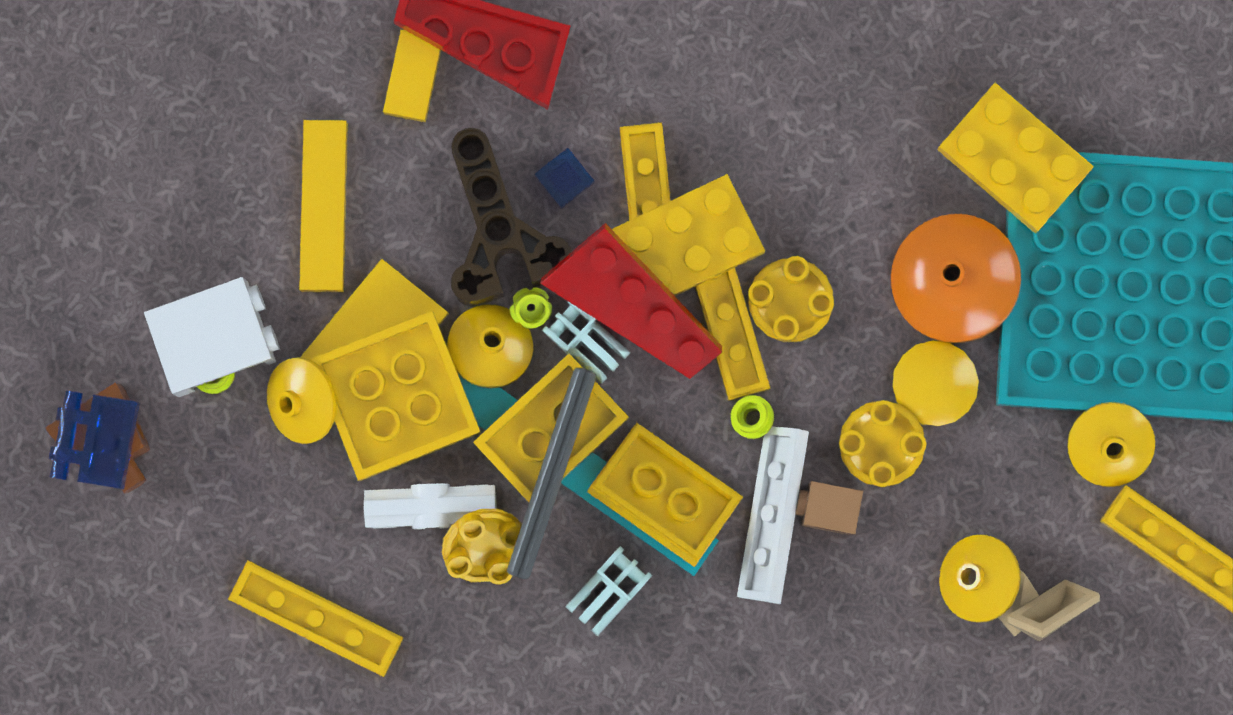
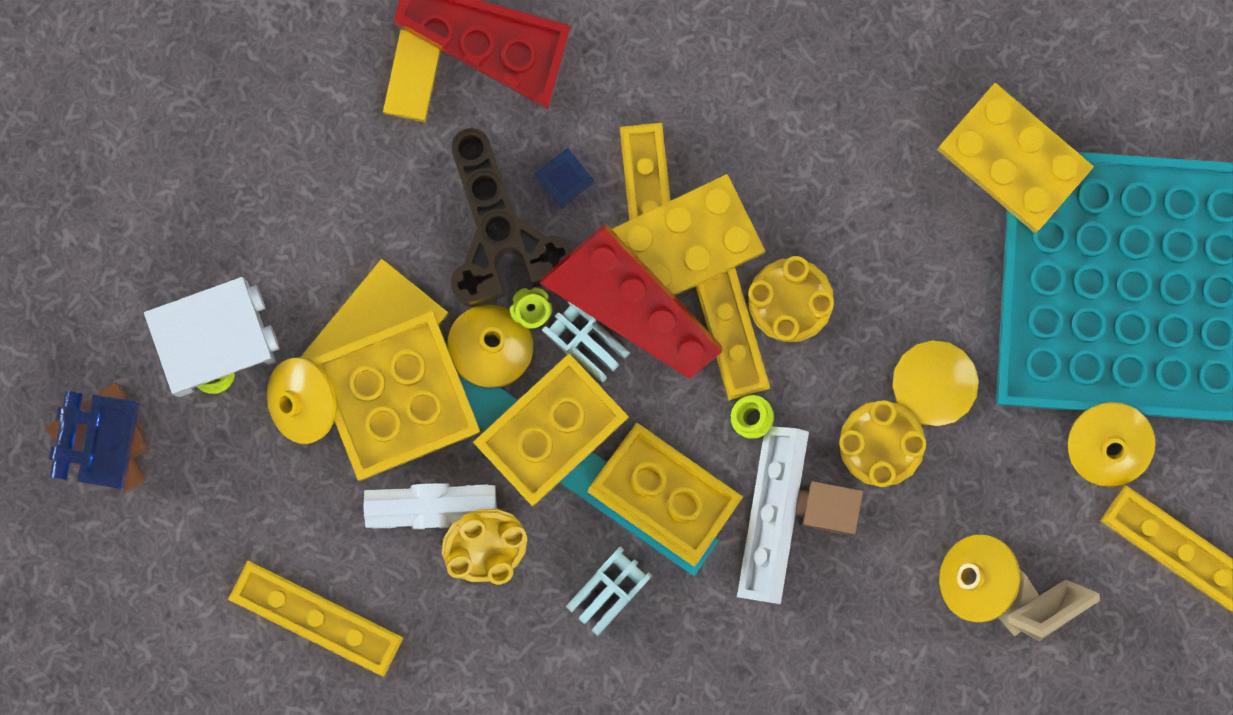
yellow tile [299,120,348,292] -> none
dark grey axle [507,368,596,579] -> none
orange dish [891,214,1021,343] -> none

